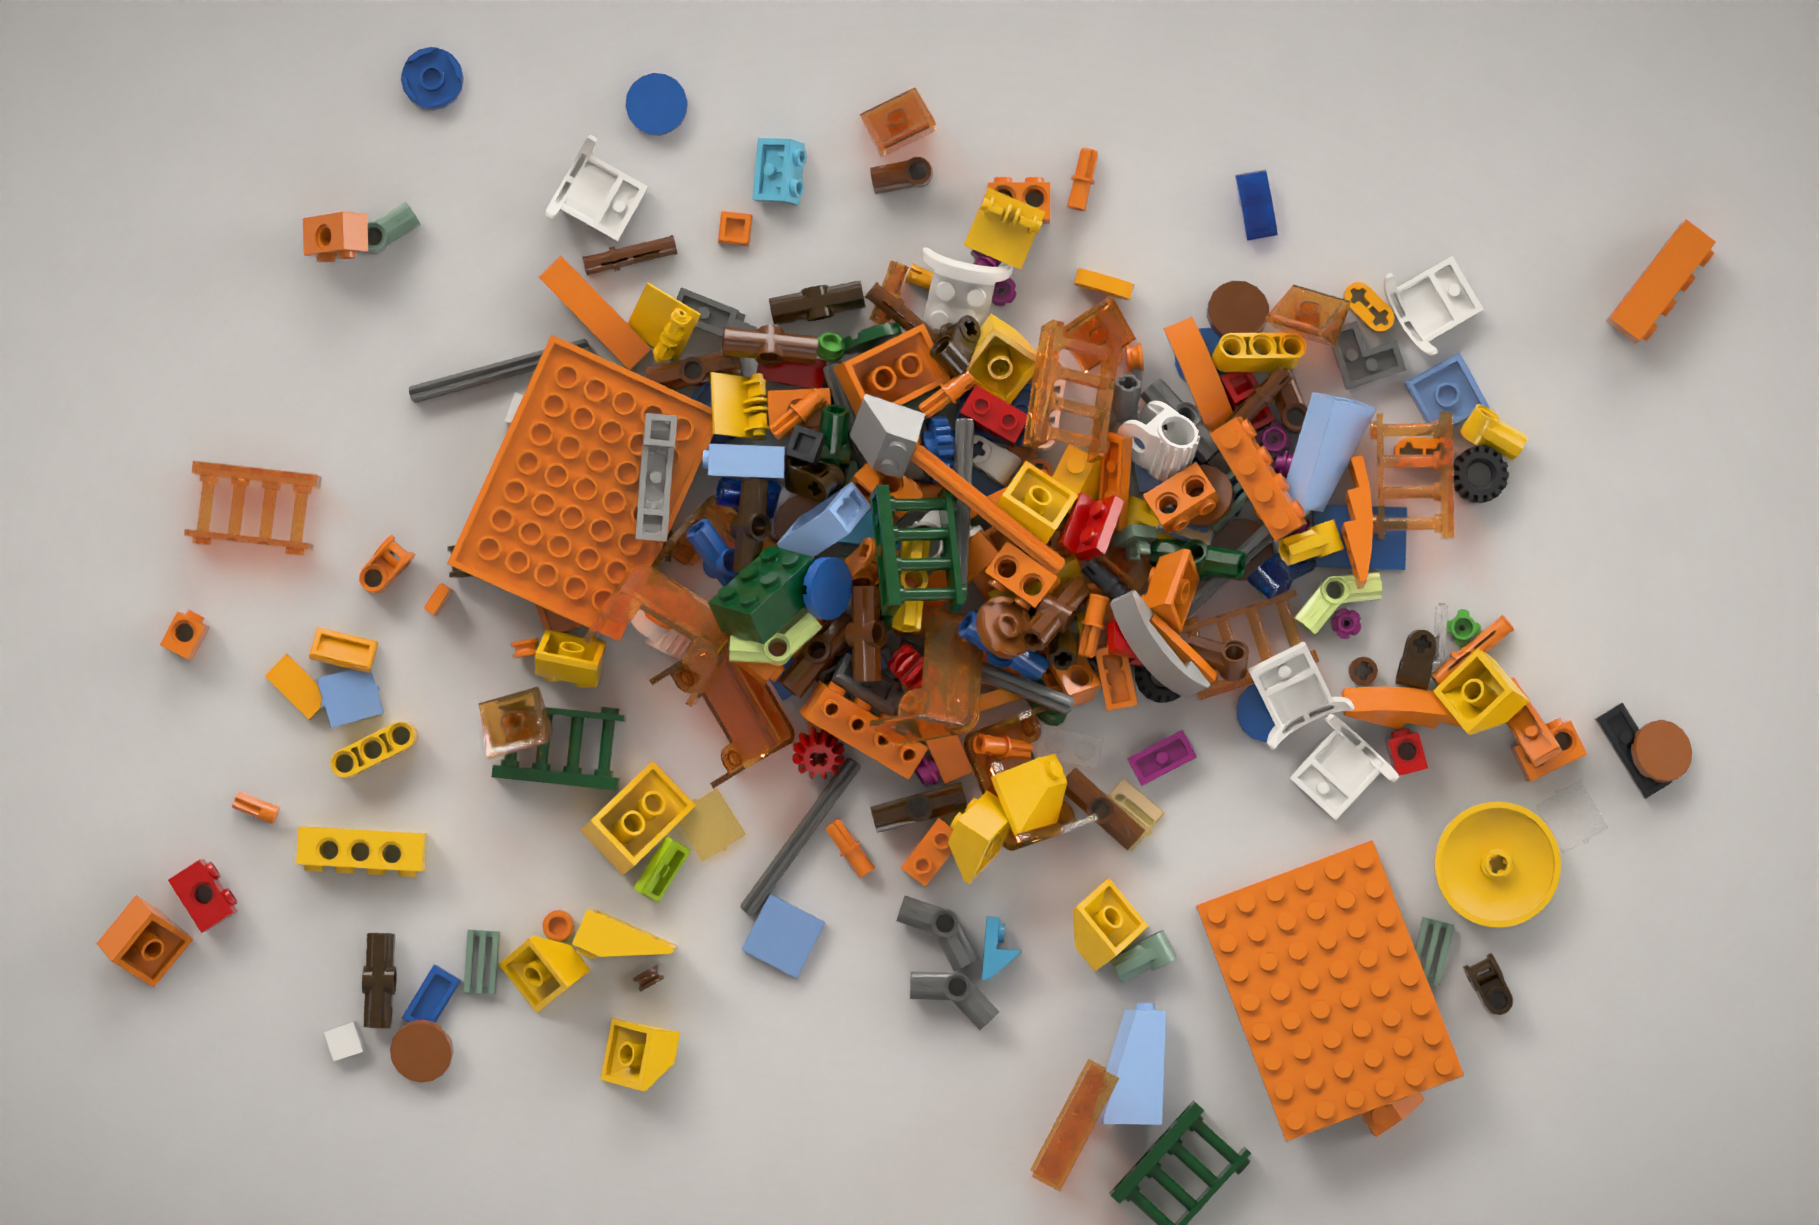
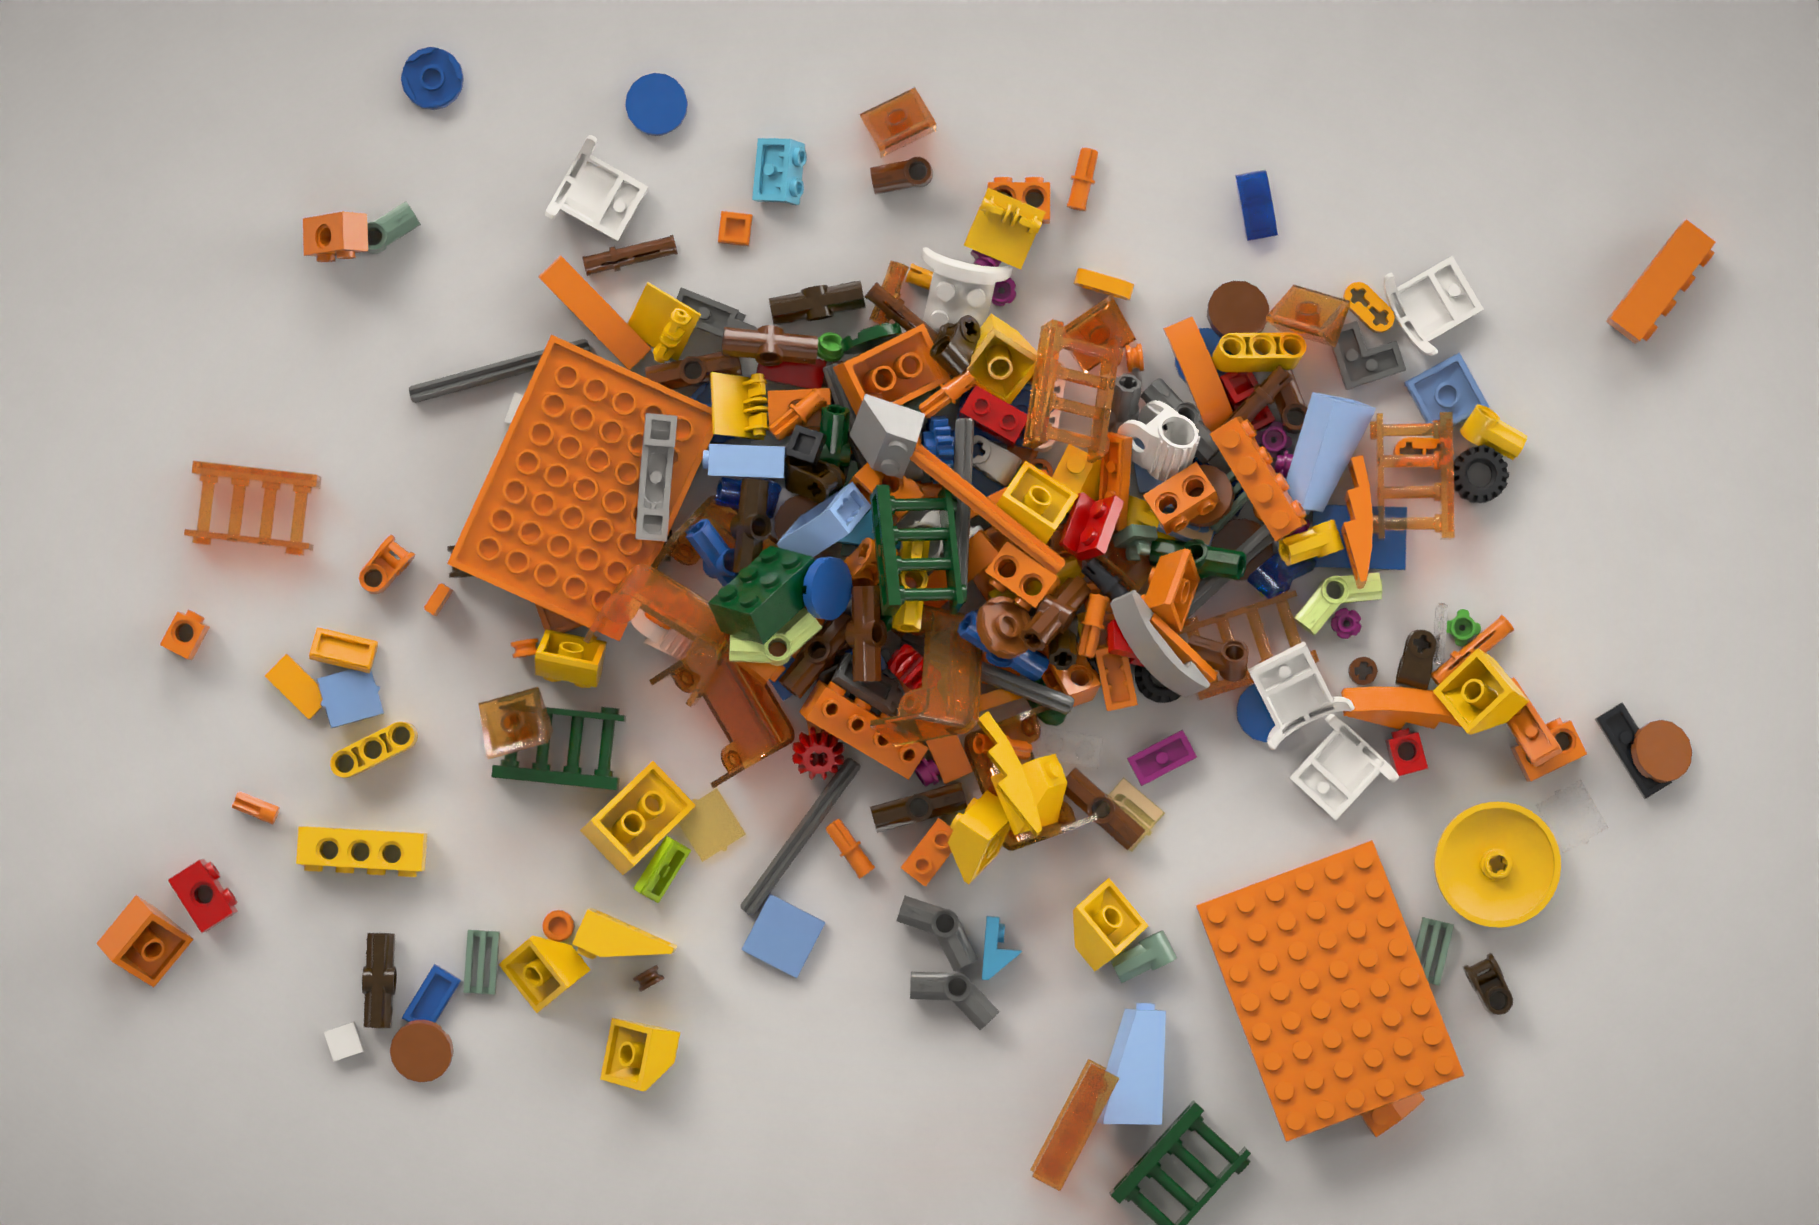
none -> yellow slope [977,711,1042,837]

